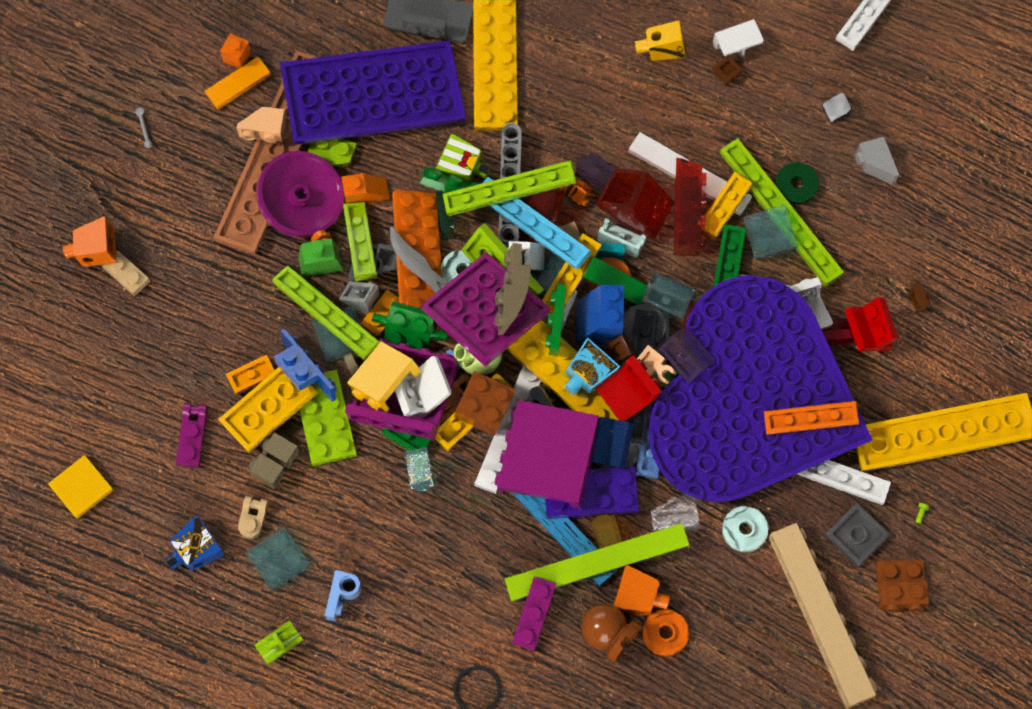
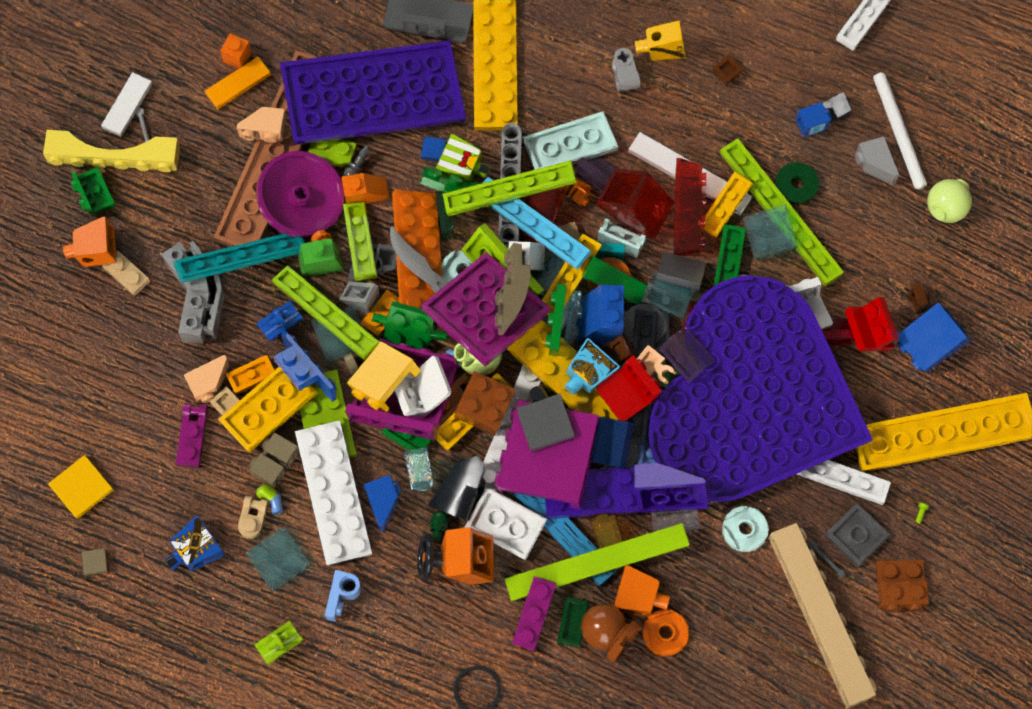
white panel [713,19,764,56] -> none
orange tile [764,401,859,435] -> none
none -> light yellow arch [43,130,180,172]
none -> green bracket [70,167,116,217]
none -> dark tan tile [82,548,108,576]
none -> white tile [101,73,152,137]
none -> light grey brick [162,241,225,344]
none -> teal tile [174,234,305,283]
none -> light nougat slope [184,355,229,404]
none -> tan plate [209,386,240,416]
none -> arm [256,484,283,515]
none -> blue hips [257,301,303,342]
none -> white plate [295,421,372,566]
none -> dark grey bar [343,145,369,176]
none -> blue slope [364,475,401,532]
none -> orange piece [417,527,494,585]
none -> blue tile [421,136,446,162]
none -> black panel [429,455,486,521]
none -> dark green cylinder [429,511,450,543]
none -> white tile [465,487,548,560]
none -> dark grey tile [516,394,575,452]
none -> light aqua tile [522,111,619,170]
none -> dark green tile [557,597,589,648]
none -> clear light blue hinge [563,290,583,344]
none -> light grey piece [612,48,640,92]
none -> dark purple slope [634,463,709,513]
none -> dark grey tile [656,252,706,290]
none -> blue brick [795,102,831,138]
none -> dark grey hinge [808,541,846,578]
none -> white axle [873,72,927,190]
none -> blue slope [896,302,973,372]
none -> yellowish green brick [927,179,972,223]

